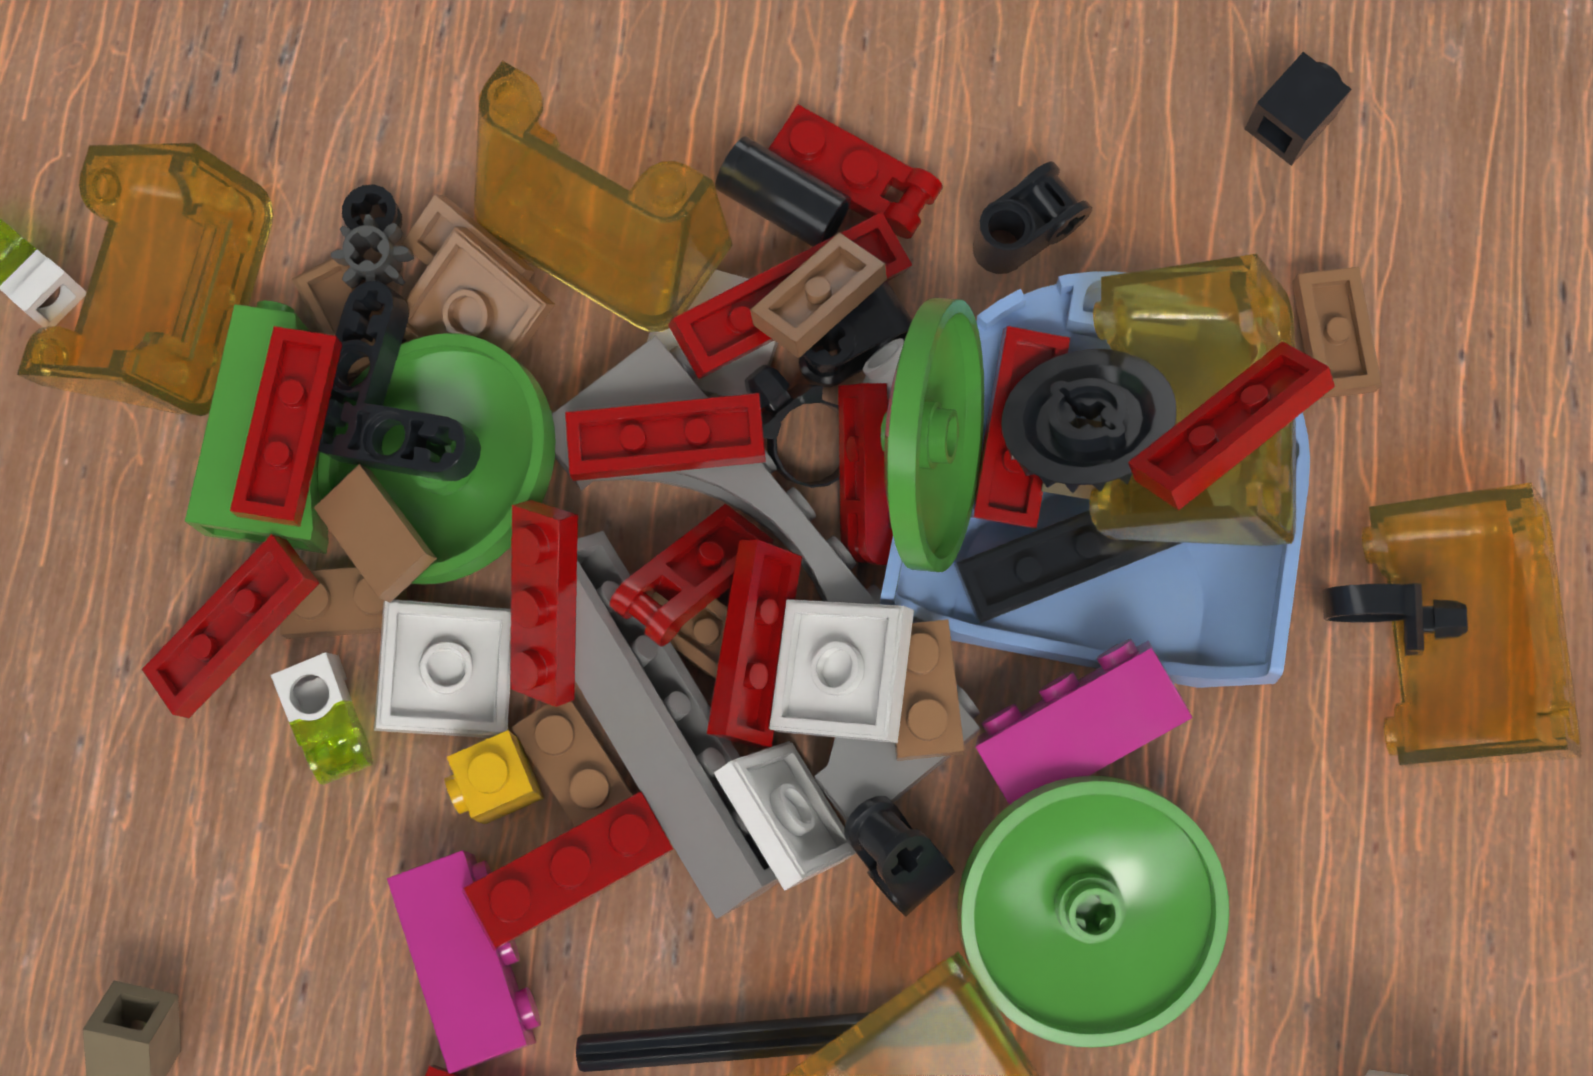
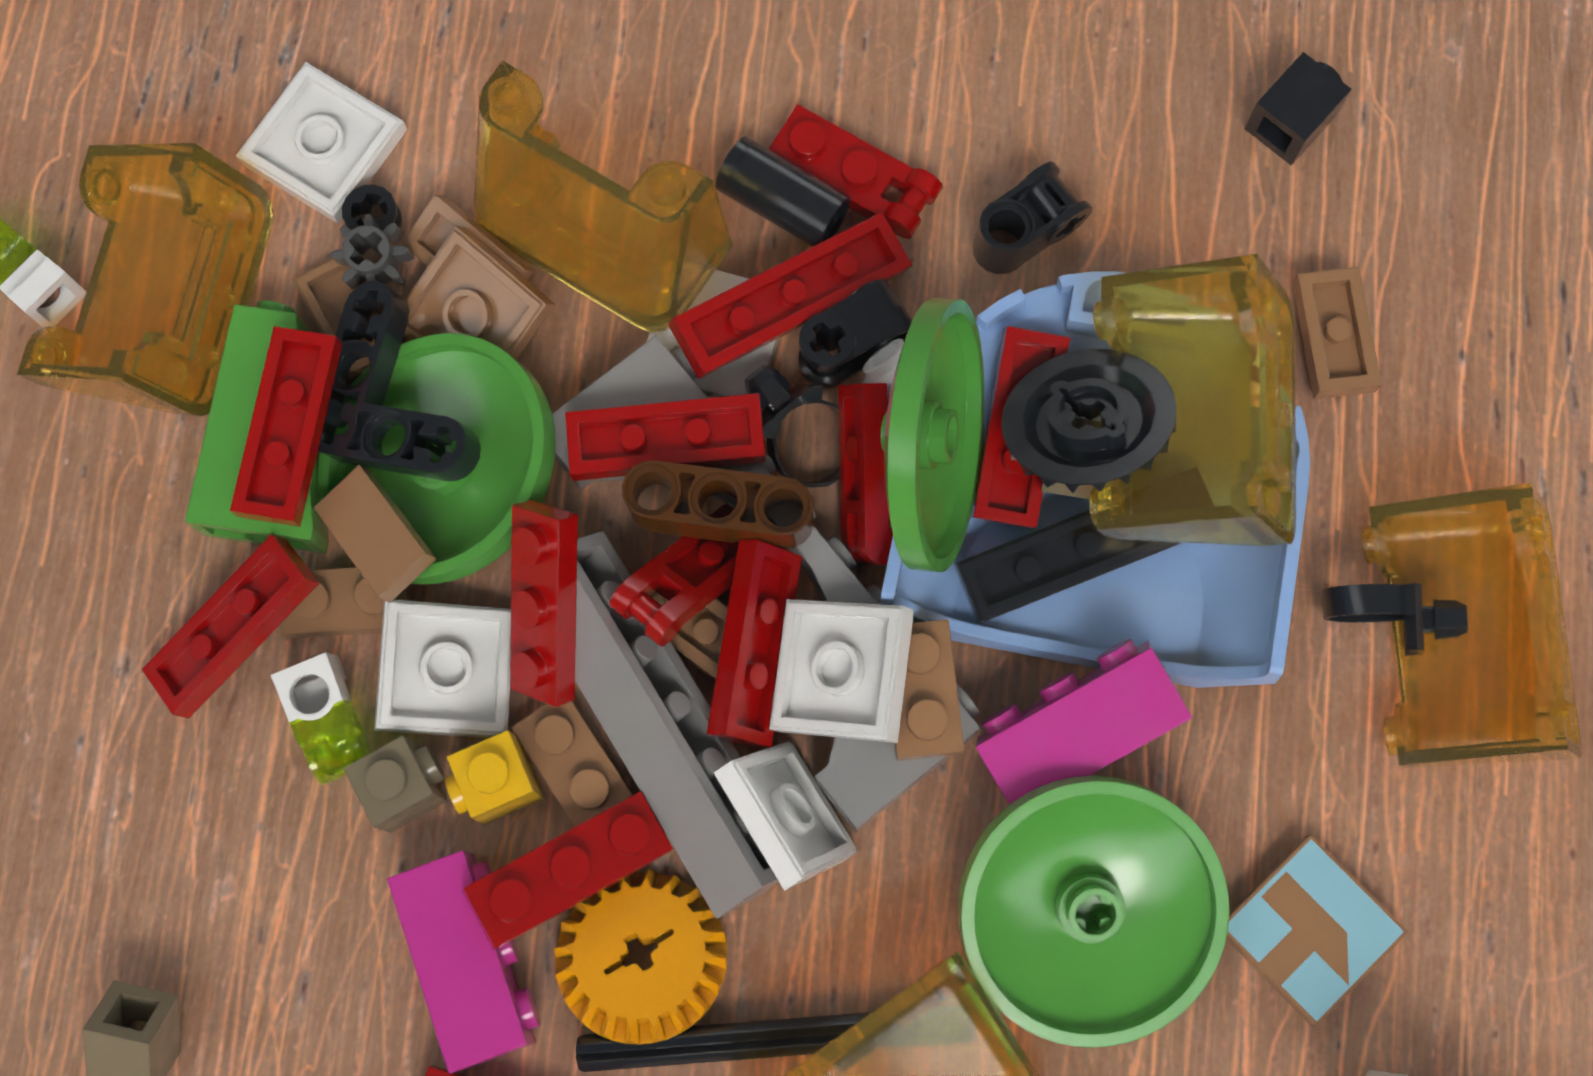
medium nougat plate [750,233,887,358] -> none
black piece [844,796,955,917] -> none
red plate [1128,341,1335,511] -> none
none -> white tile [236,62,407,224]
none -> dark tan brick [343,736,448,833]
none -> light orange gear [554,869,728,1045]
none -> reddish brown beam [622,460,814,549]
none -> tile [1226,834,1408,1026]

